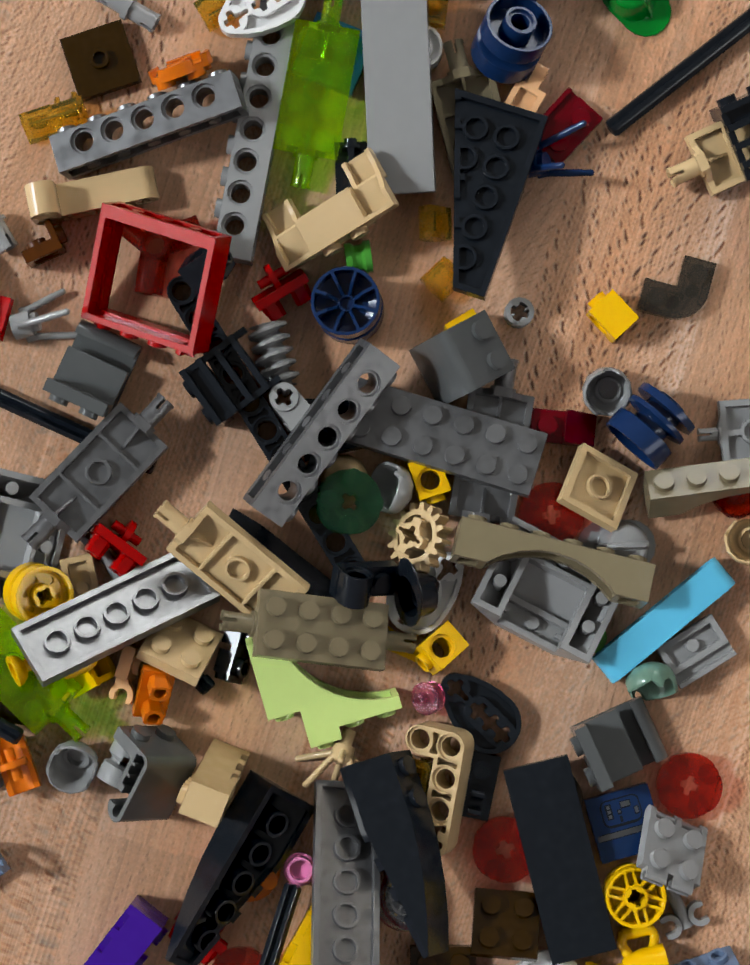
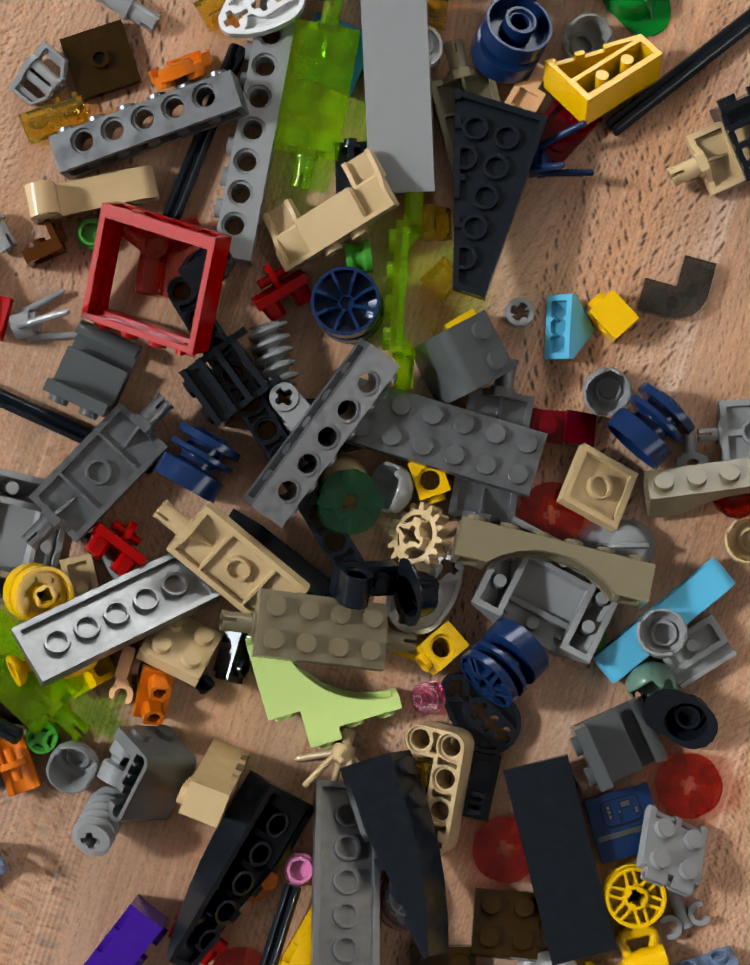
none -> light grey piece [8,41,69,106]
none -> bright green wheel [25,720,61,754]
none -> light grey piece [72,785,128,857]
none -> bright green plate [76,218,99,251]
none -> dark blue wheel [154,422,241,504]
none -> black axle [162,43,245,220]
none -> clear neon green plate [382,192,424,390]
none -> dark blue wheel [460,618,549,707]
none -> yellow wedge [543,34,663,125]
none -> medium azure slope [544,293,595,360]
none -> light grey hair [562,13,613,58]
none -> light grey hair [637,609,688,659]
none -> black piece [643,689,718,749]
none -> light grey bar [674,417,709,467]

